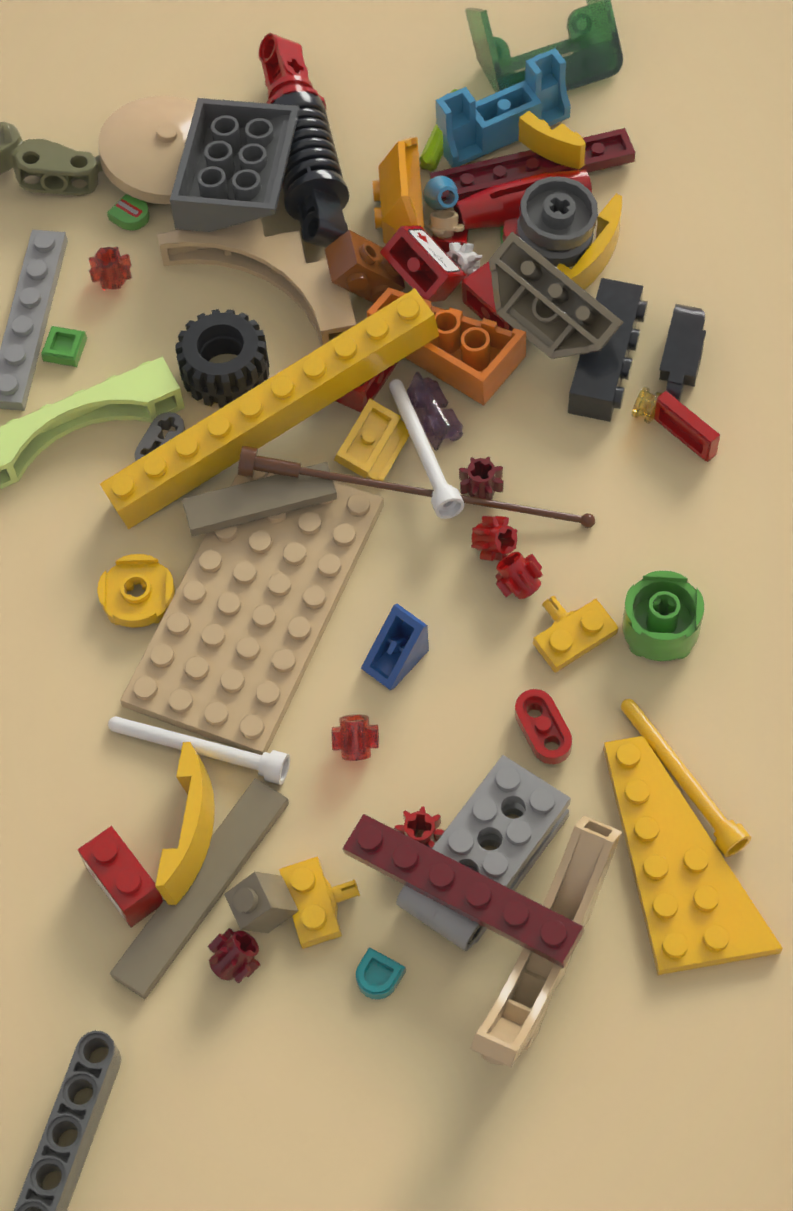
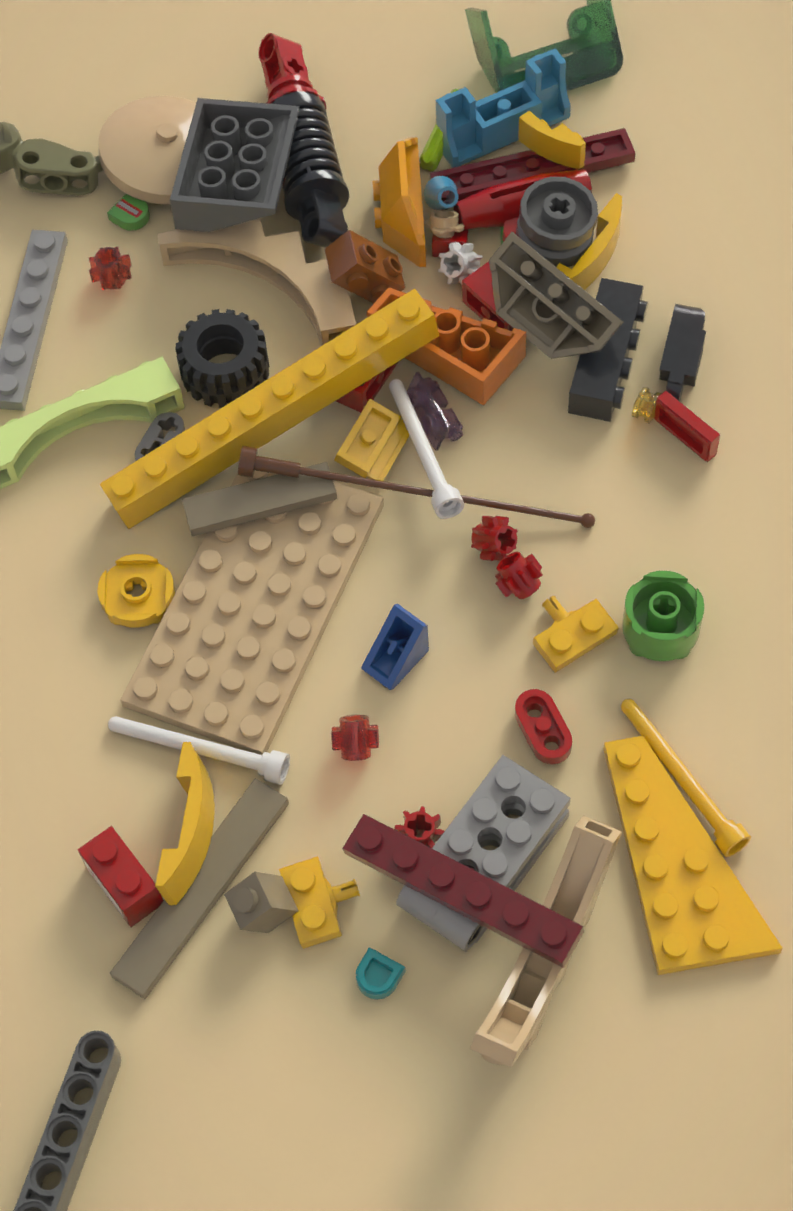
bright green tile [41,326,87,367] -> none
dark red gear [208,928,261,983] -> none
red brick [380,225,466,302] -> none
dark red gear [459,457,504,500] -> none

